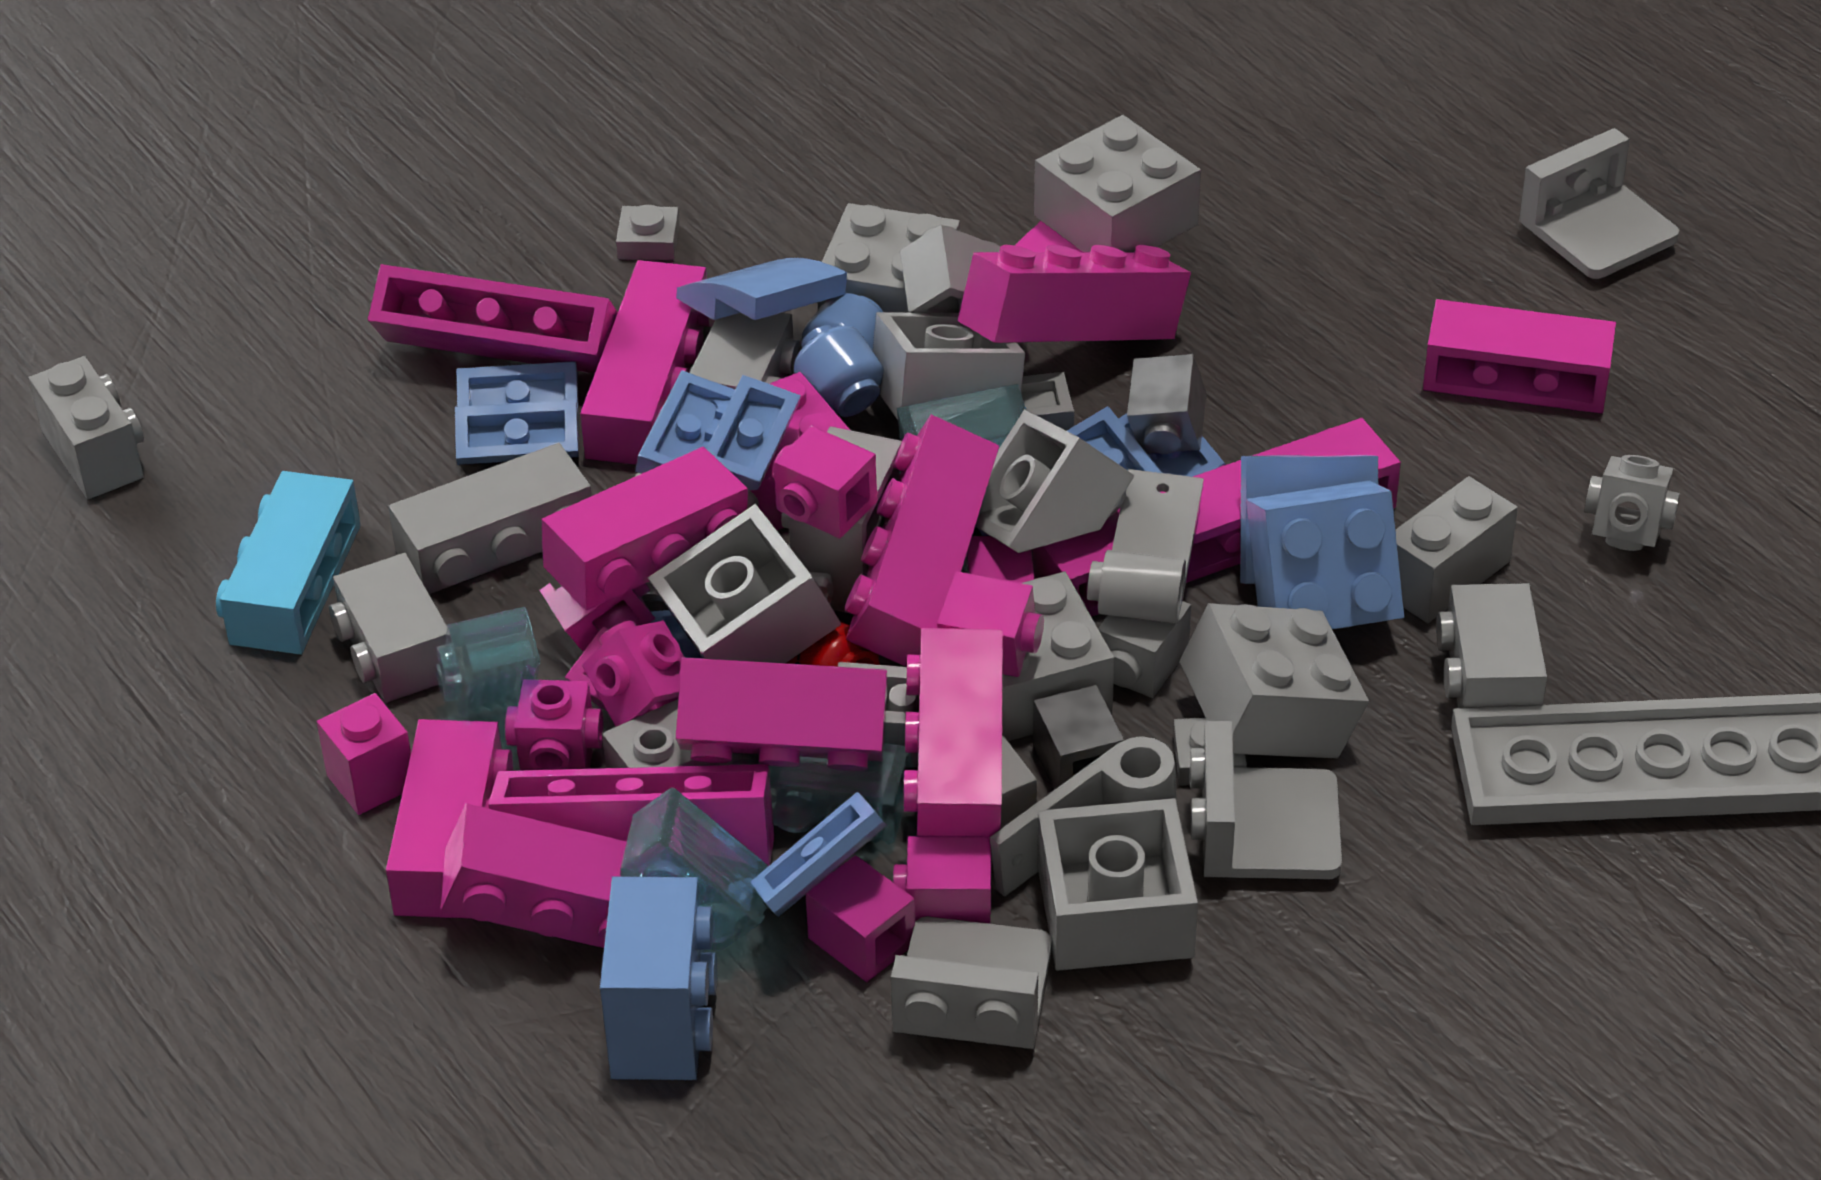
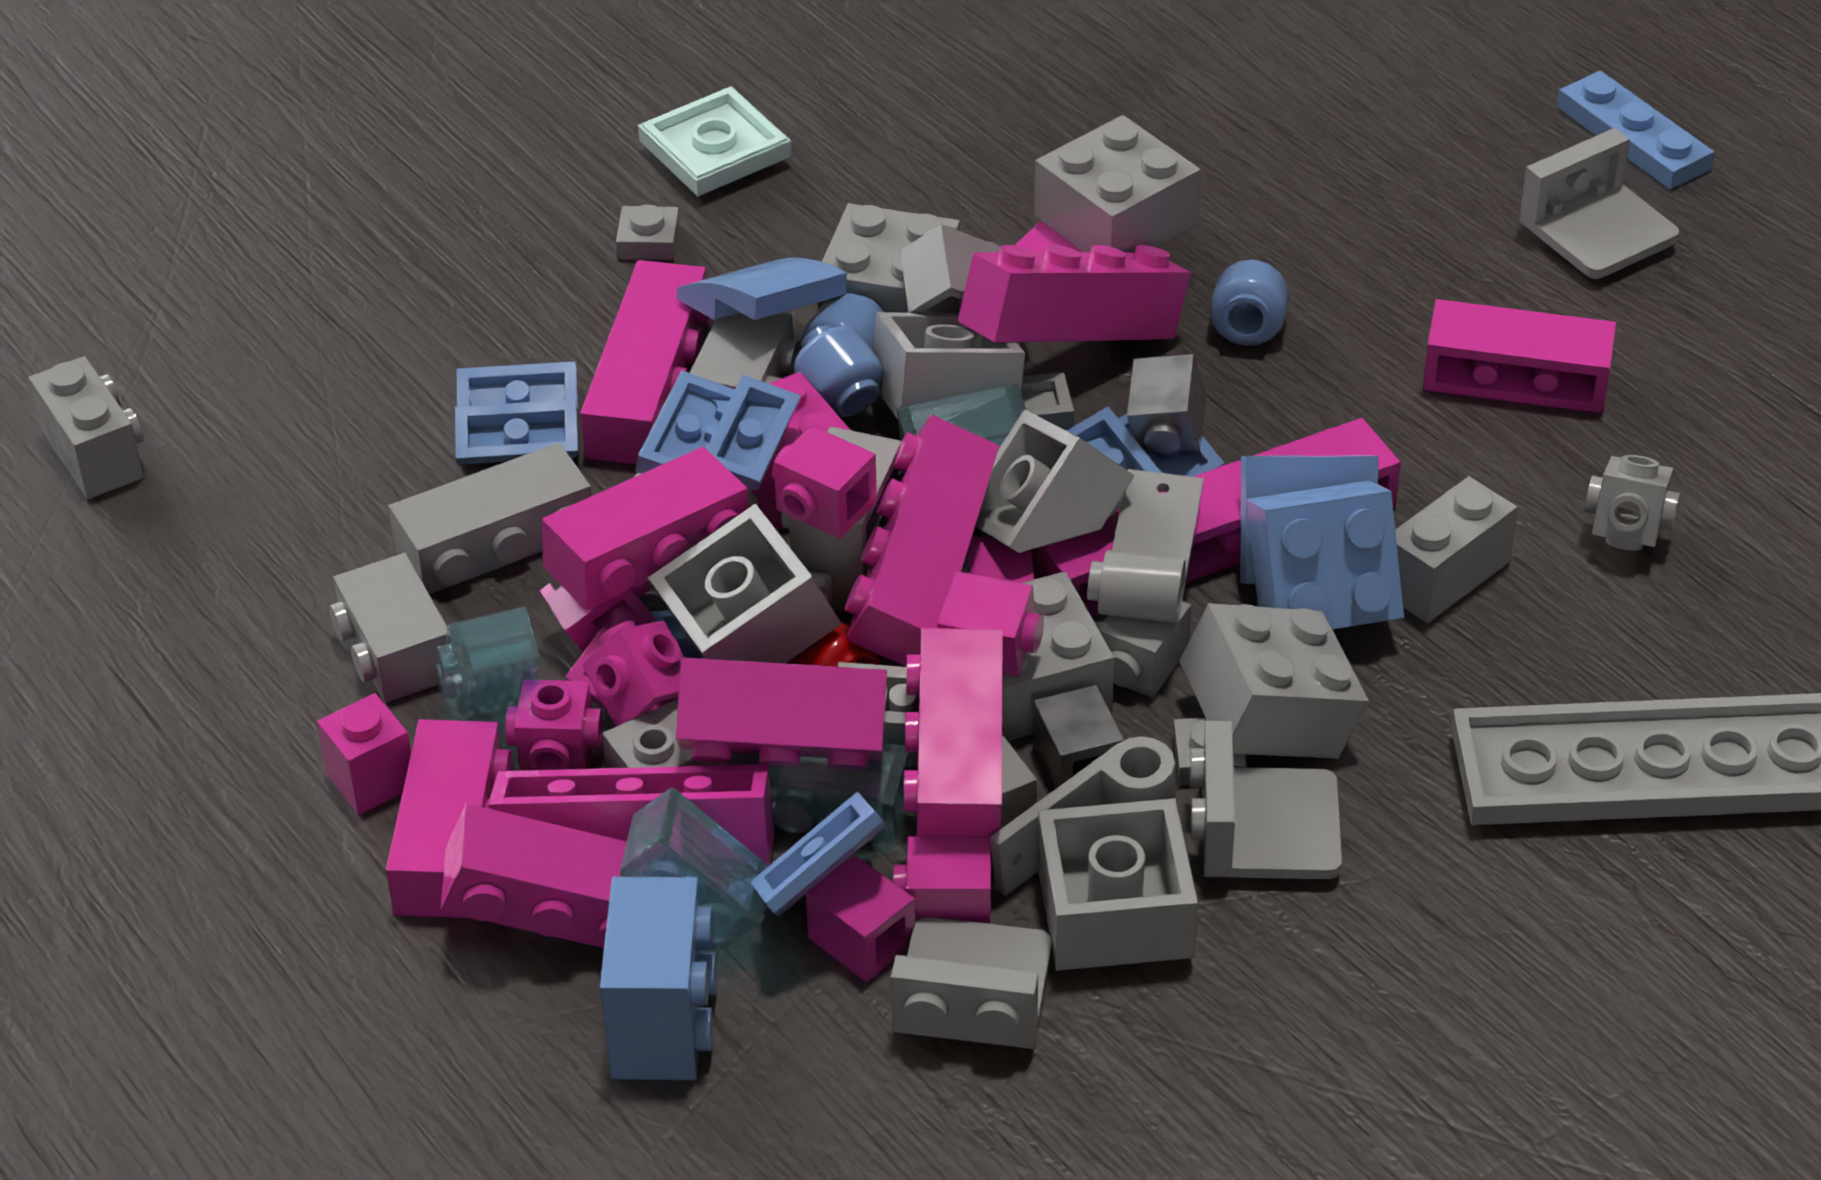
medium azure brick [216,471,361,655] -> none
dark pink brick [368,264,618,373] -> none
light grey brick [1436,583,1547,708] -> none
none -> light aqua plate [638,86,792,196]
none -> medium blue head [1209,260,1289,346]
none -> medium blue plate [1557,70,1715,190]

